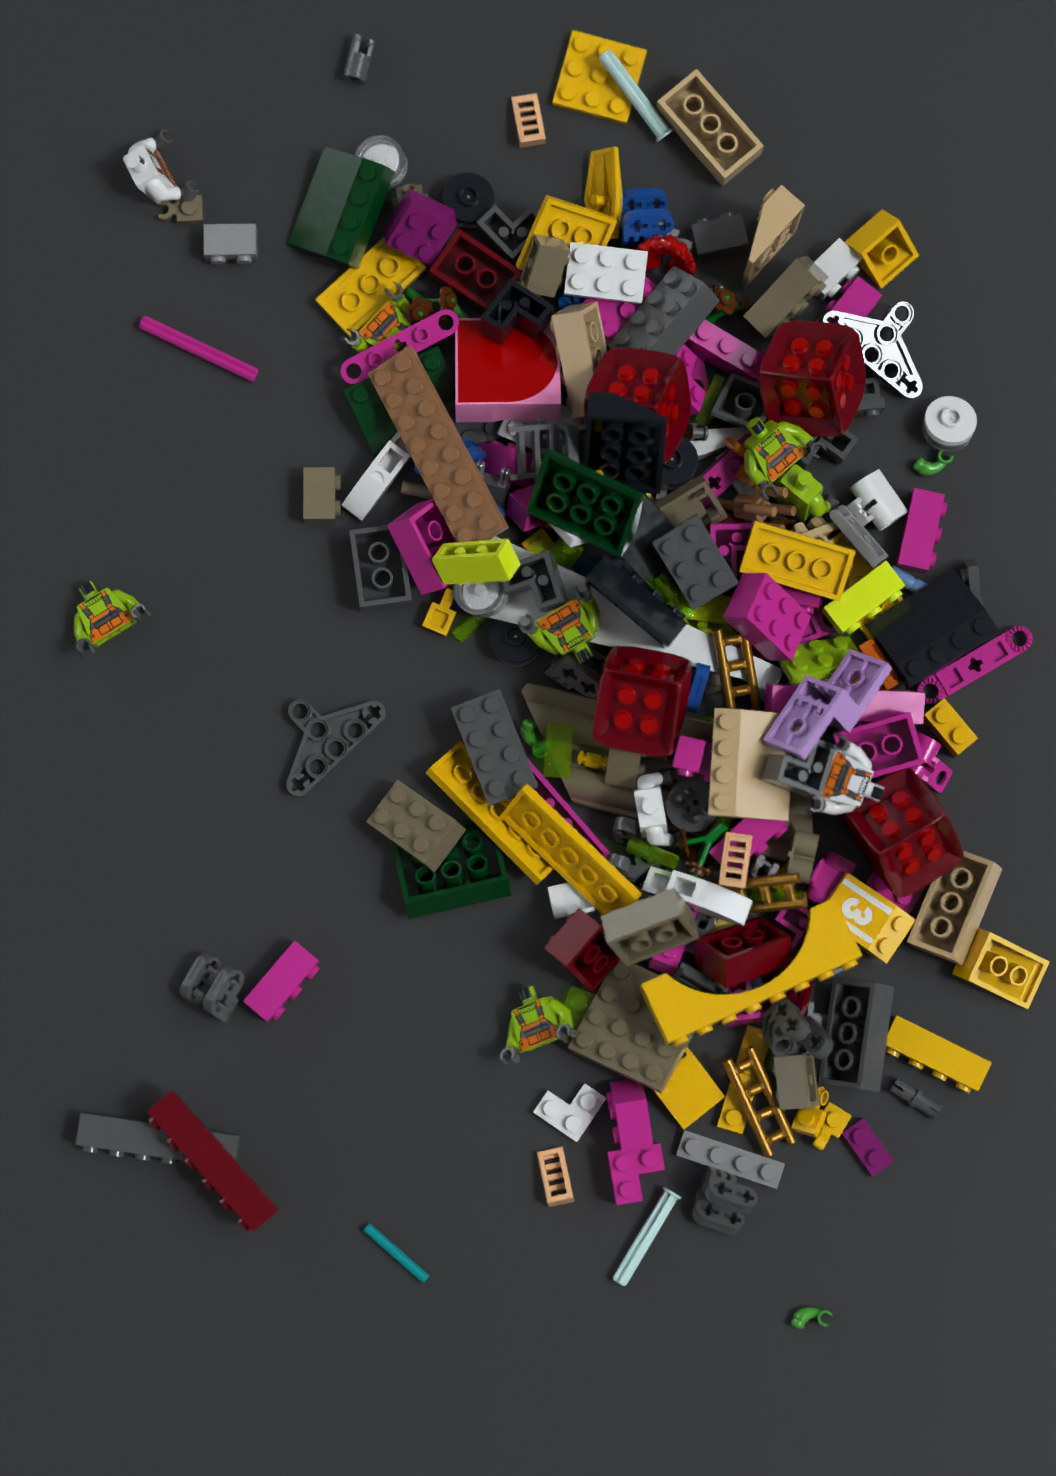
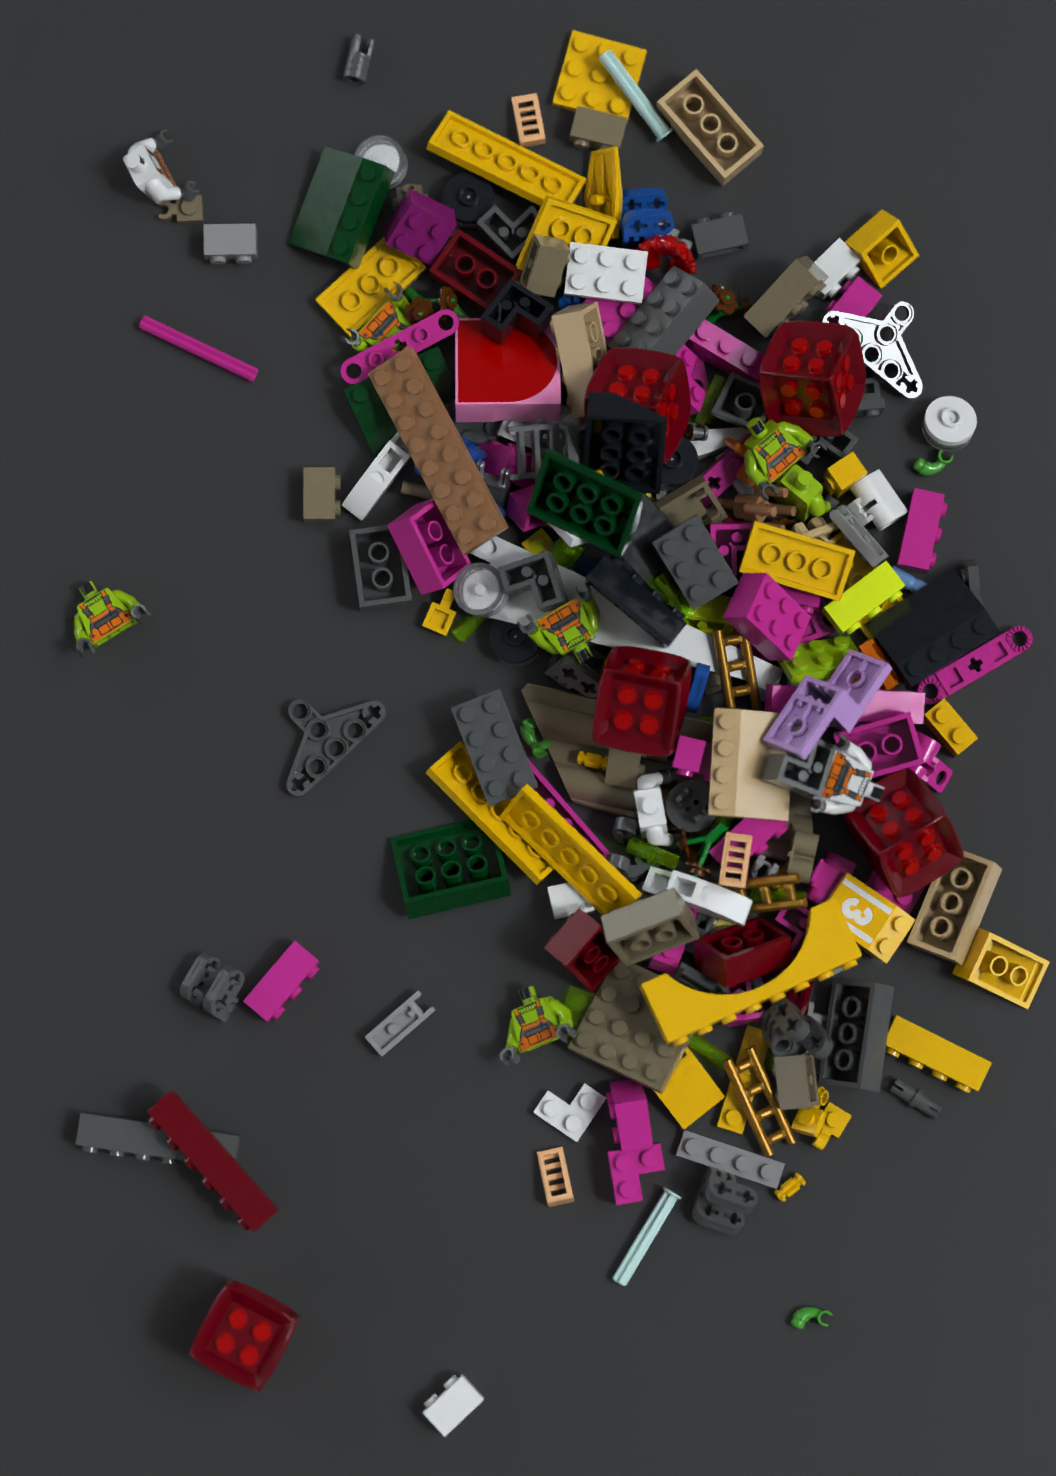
teal bar [363,1223,430,1283] -> none
dark tan brick [366,780,466,872] -> none
neon yellow brick [432,539,520,585] -> none
clear neon green plate [543,724,573,778] -> none
tan slope [741,185,805,288] -> none
magenta plate [841,1118,894,1177] -> none
none -> dark red piece [188,1278,302,1393]
none -> light grey hinge [365,990,436,1057]
none -> white brick [423,1374,484,1437]
none -> yellow plate [426,110,586,206]
none -> dark tan brick [569,106,627,153]
none -> clear neon green piece [688,1033,734,1072]
none -> yellow piece [774,1173,806,1202]
none -> yellow brick [822,452,868,499]

